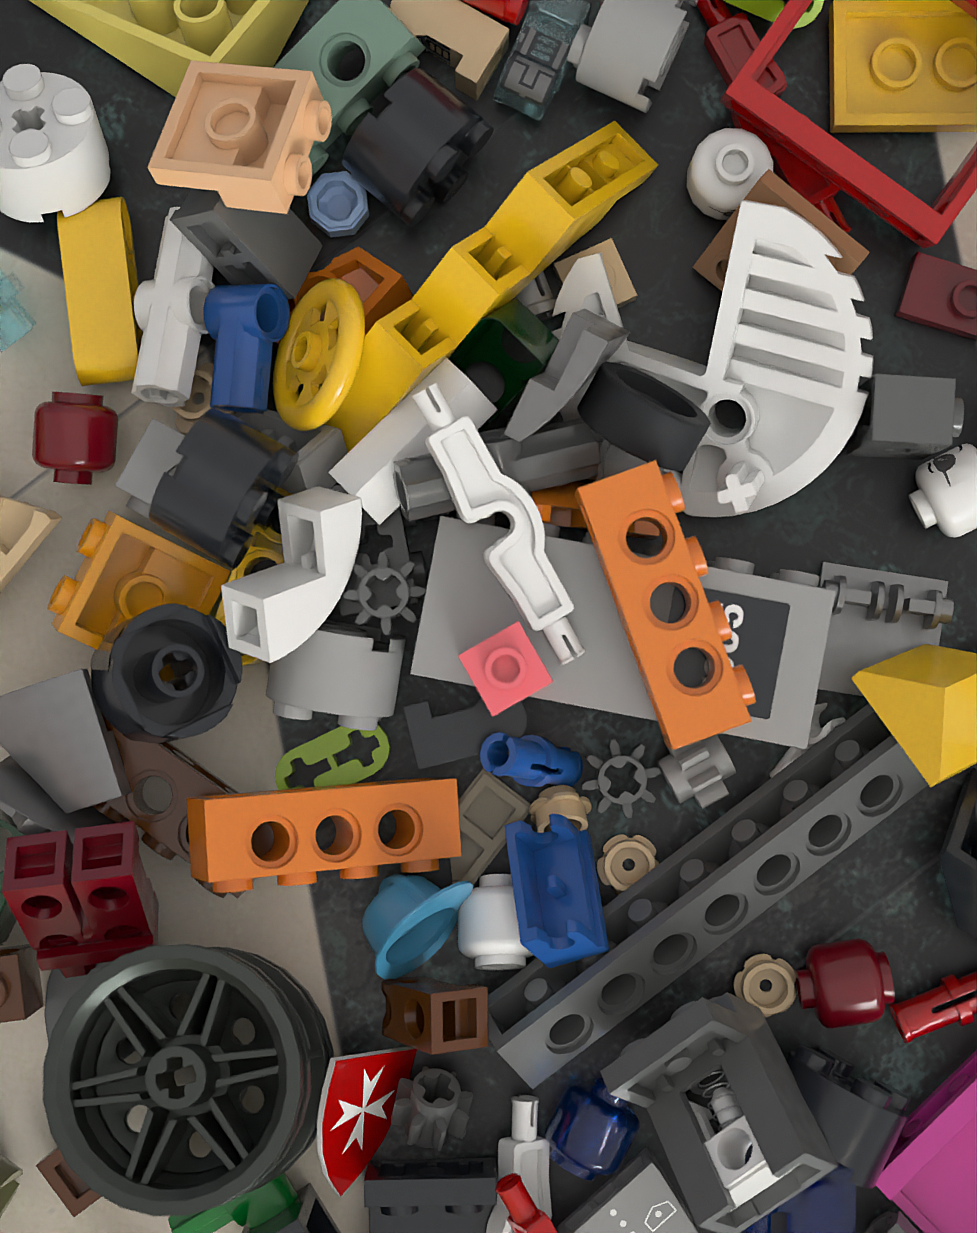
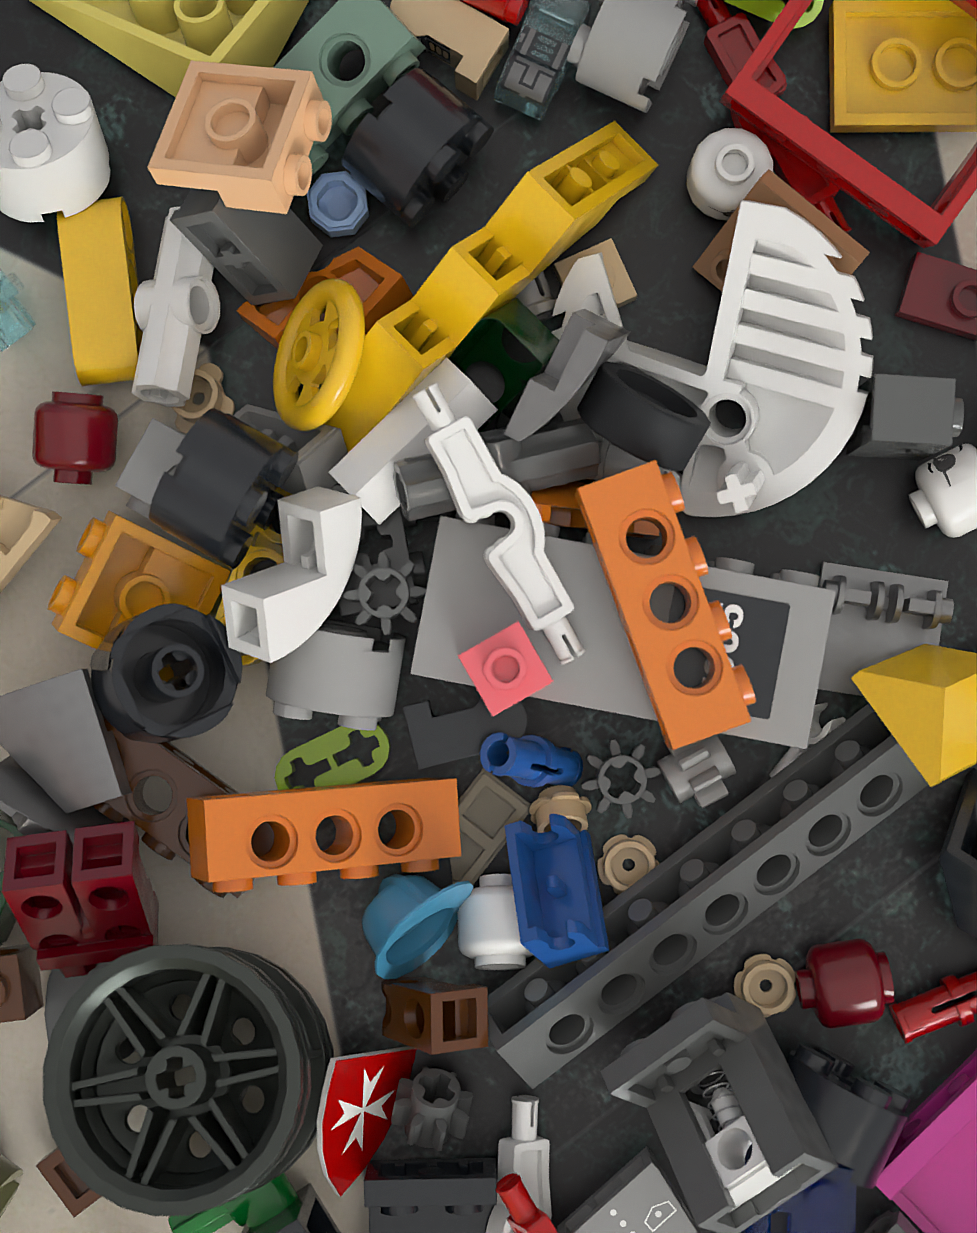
blue piece [203,284,290,414] -> none
clear blue head [545,1077,640,1181] -> none

